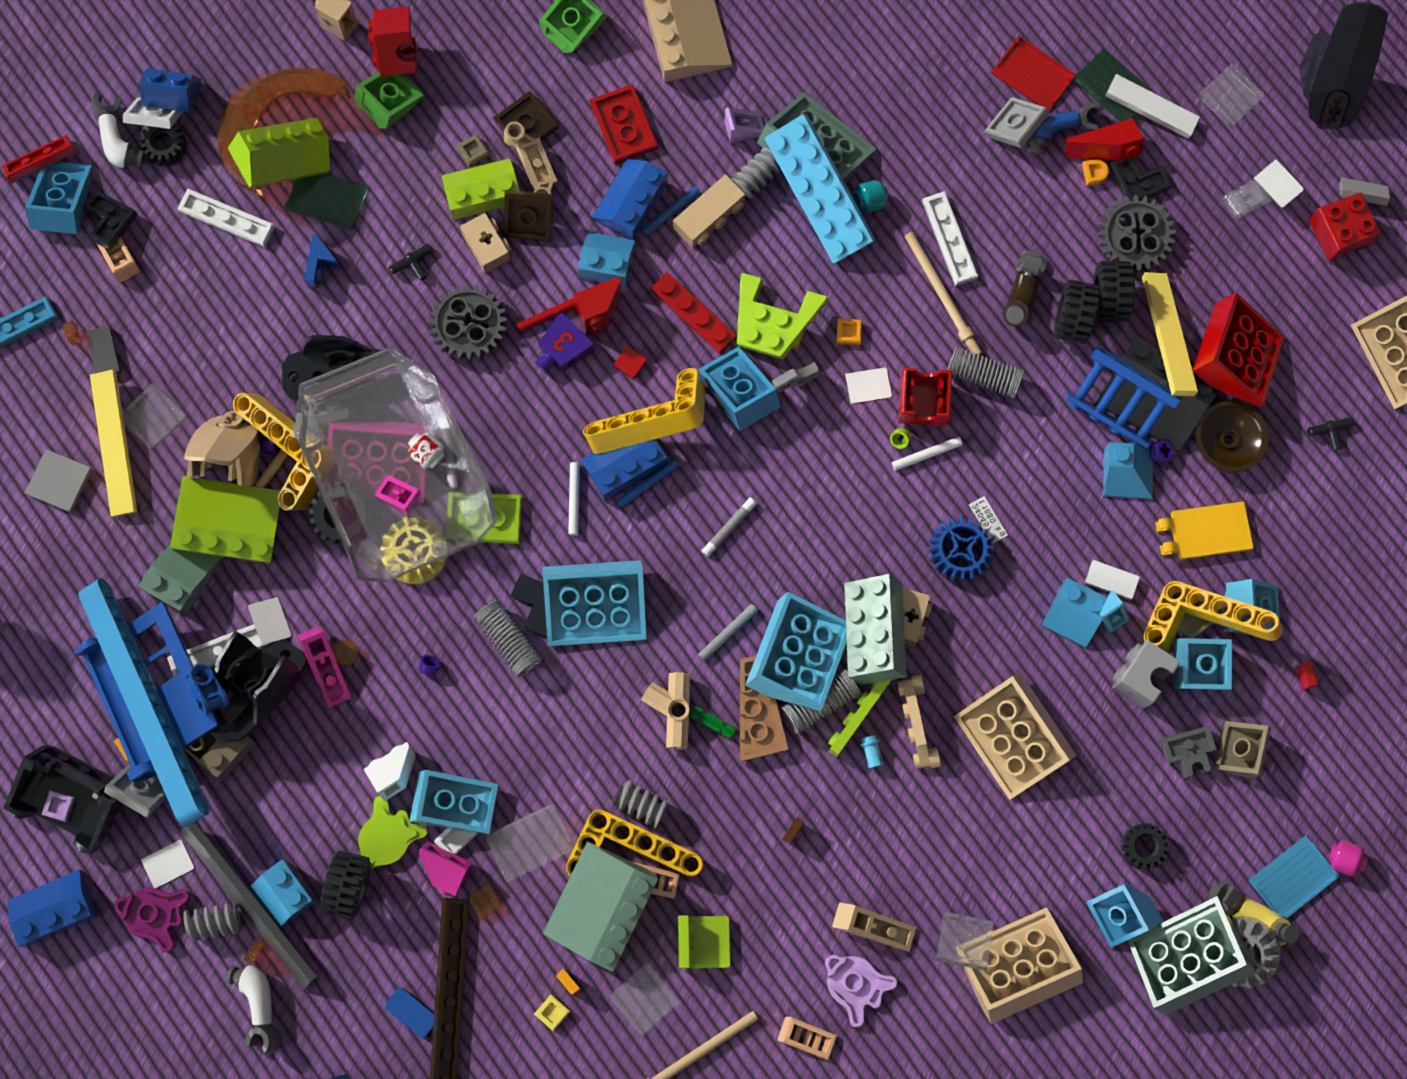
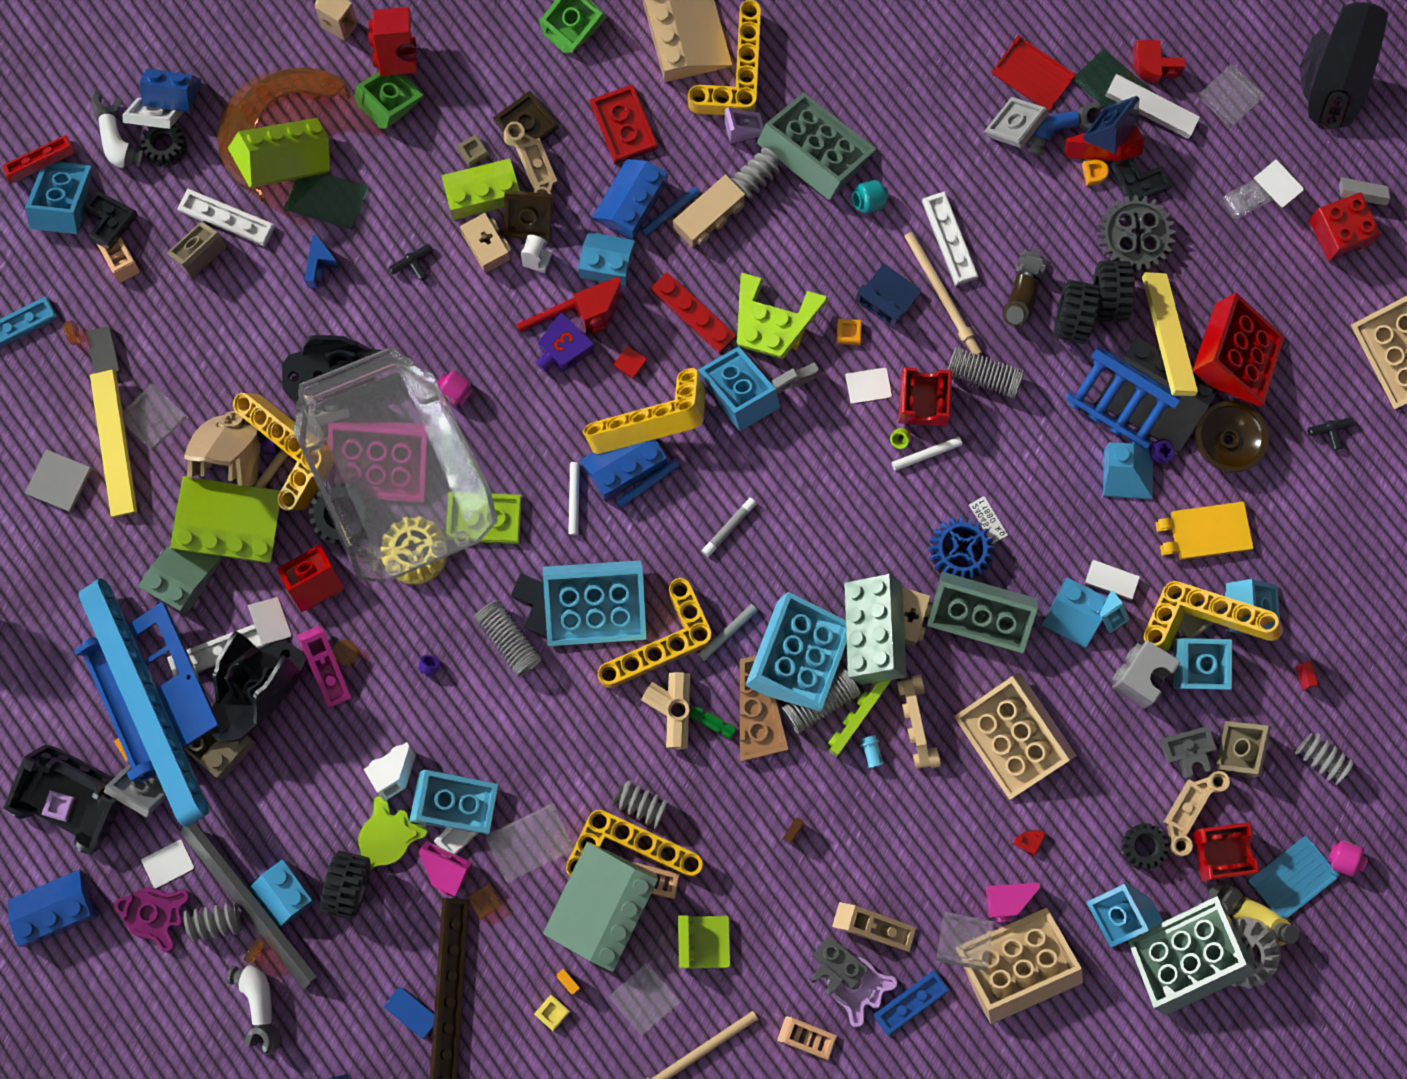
blue piece [186,664,229,717] -> none
dark pink slope [375,475,421,517] -> none
white head [408,432,445,469] -> none
dark grey gear [429,284,508,362] -> none
medium azure plate [764,113,875,264] -> none
none -> dark tan slope [166,221,227,279]
none -> red slope [277,544,345,613]
none -> dark pink head [435,371,473,407]
none -> white leg [521,235,552,273]
none -> yellow beam [598,578,711,688]
none -> yellow beam [688,0,761,115]
none -> dark grey plate [810,935,868,996]
none -> dark blue bracket [855,264,921,328]
none -> blue tile [873,970,950,1036]
none -> sand green brick [927,572,1038,653]
none -> dark pink slope [986,883,1040,922]
none -> red tile [1012,830,1047,856]
none -> dark blue slope [1082,96,1140,153]
none -> red brick [1133,40,1185,85]
none -> tan plate [1163,771,1230,856]
none -> red piece [1193,822,1260,882]
none -> light grey piece [1295,733,1354,785]

